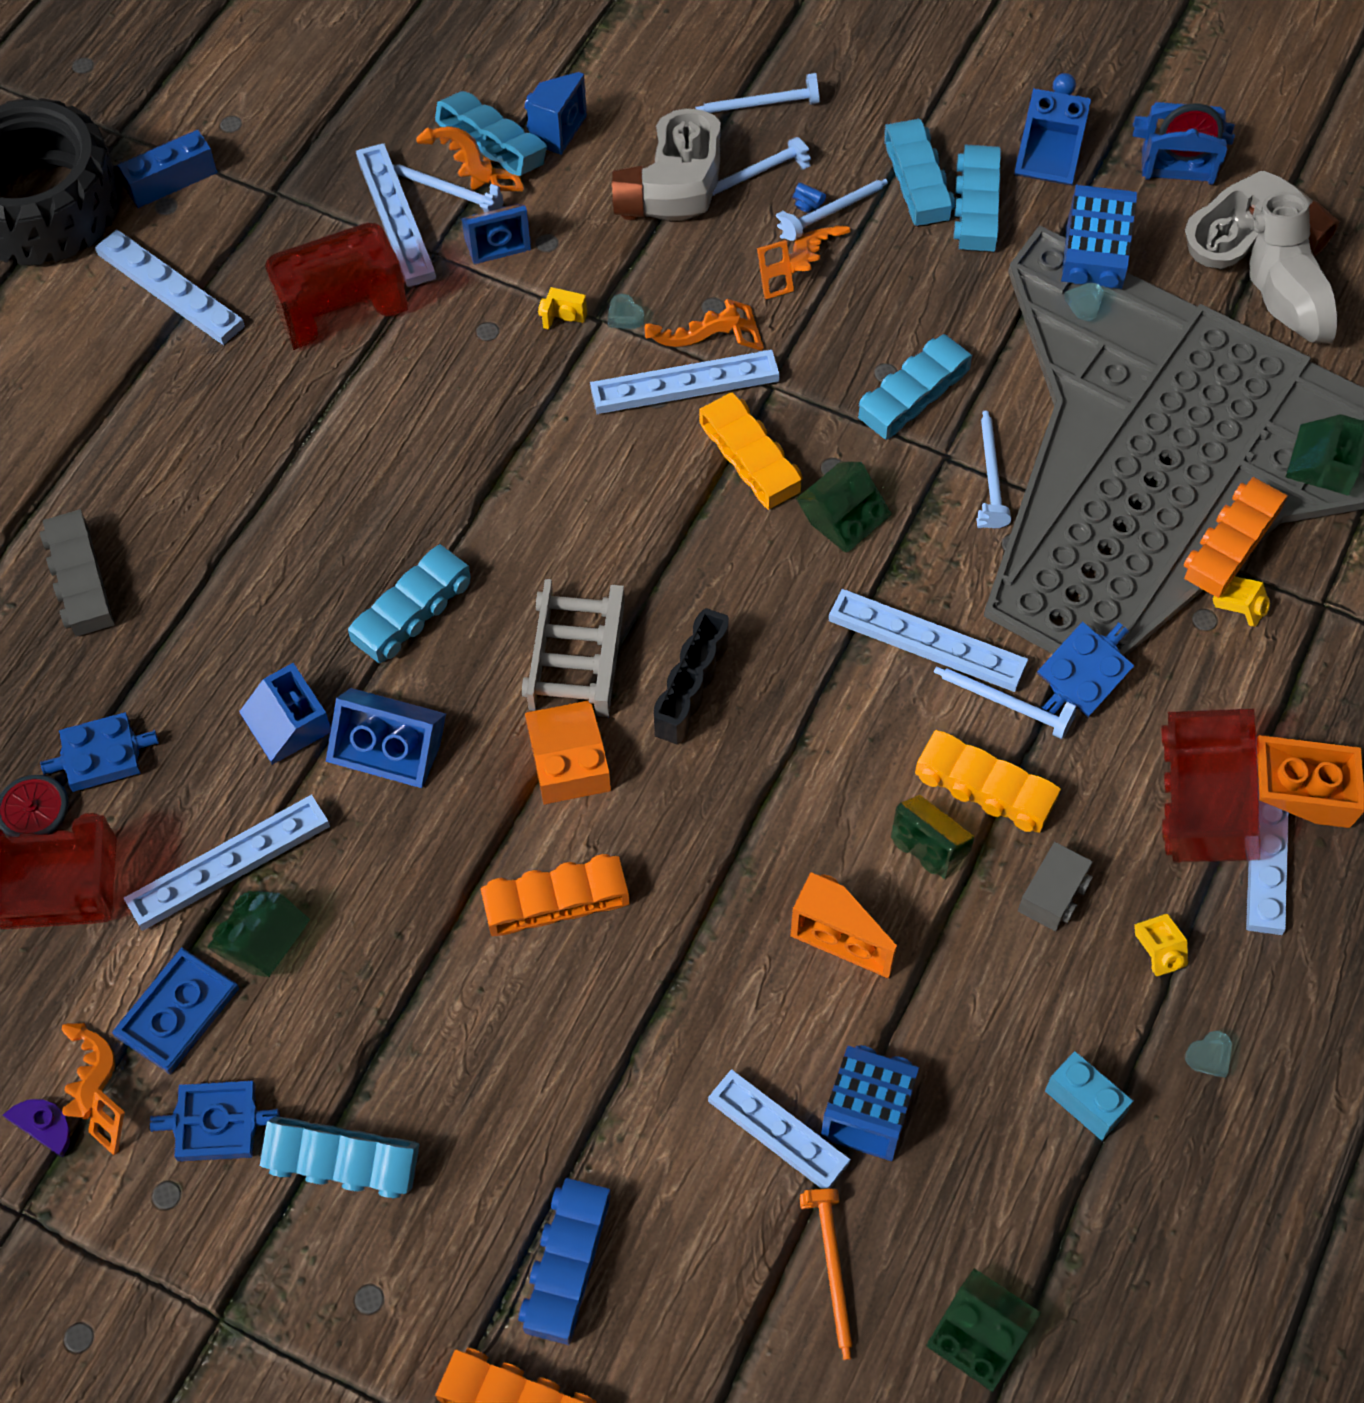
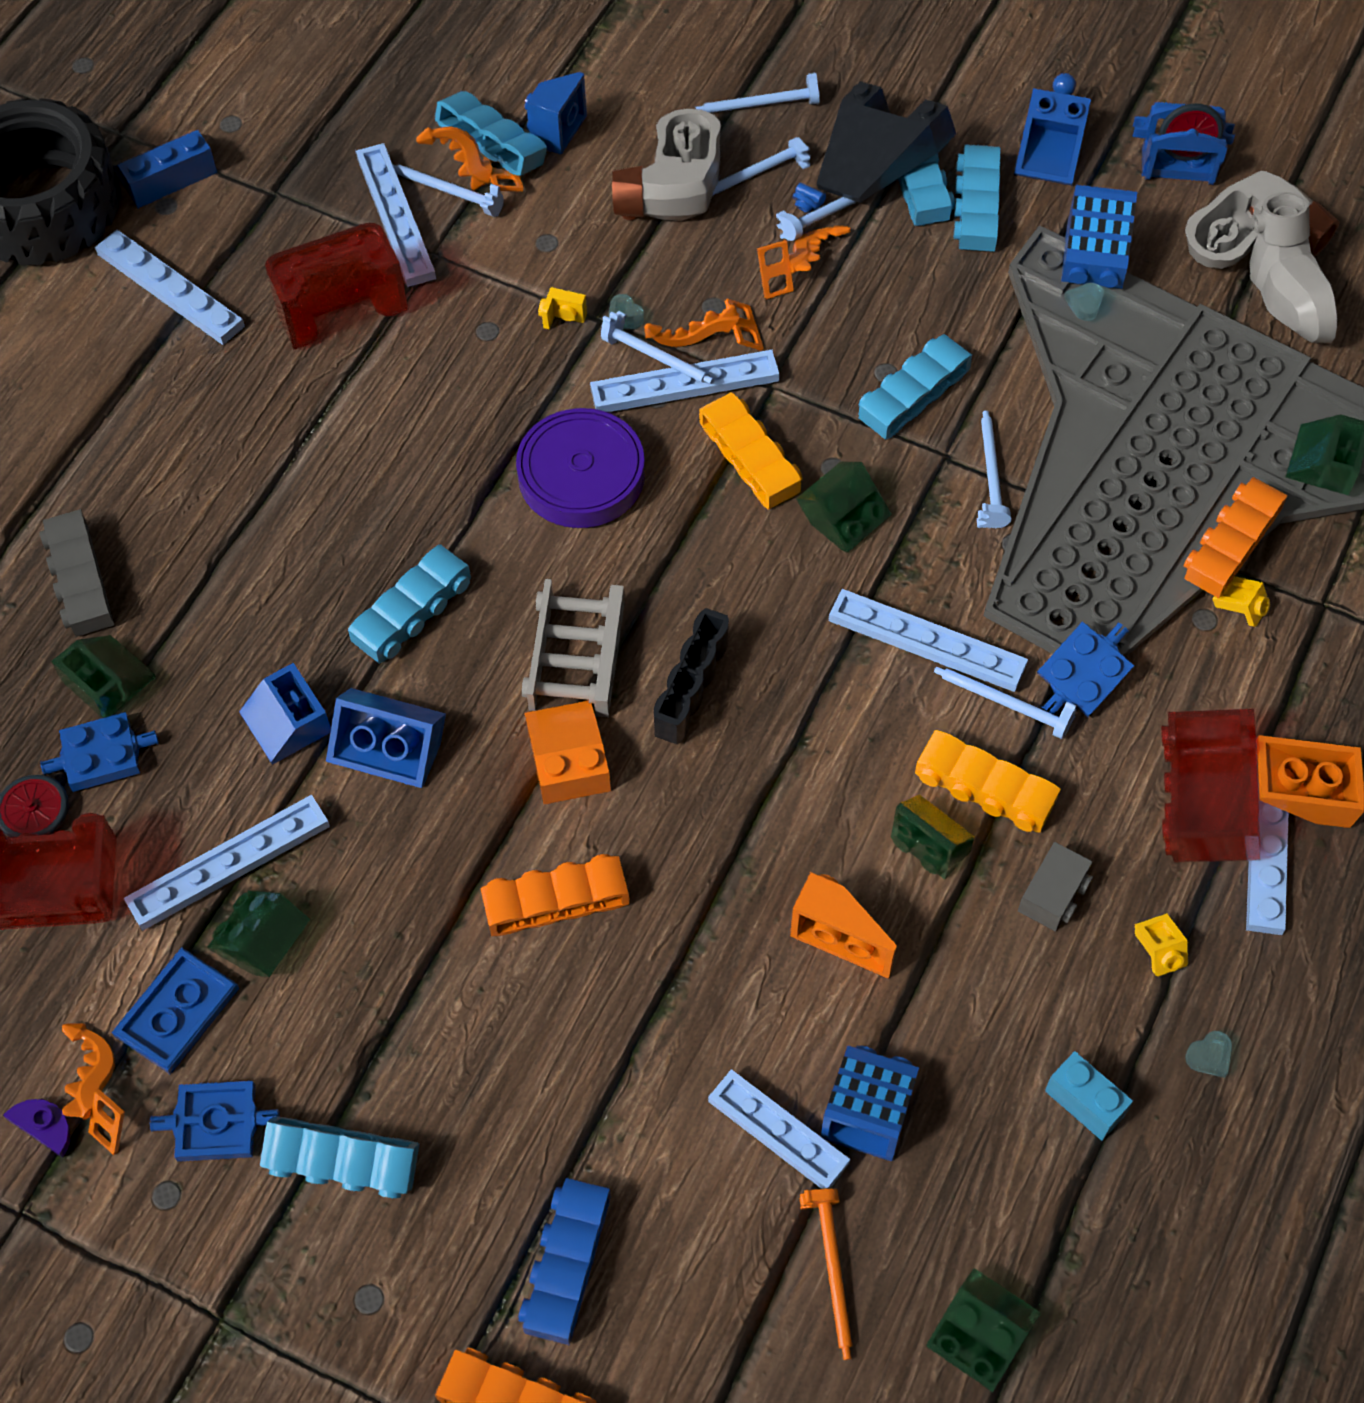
blue slope [462,204,531,264] -> none
none -> clear green slope [51,635,156,718]
none -> dark purple brick [516,408,645,528]
none -> light blue piece [601,311,714,385]
none -> black wedge [816,81,957,203]

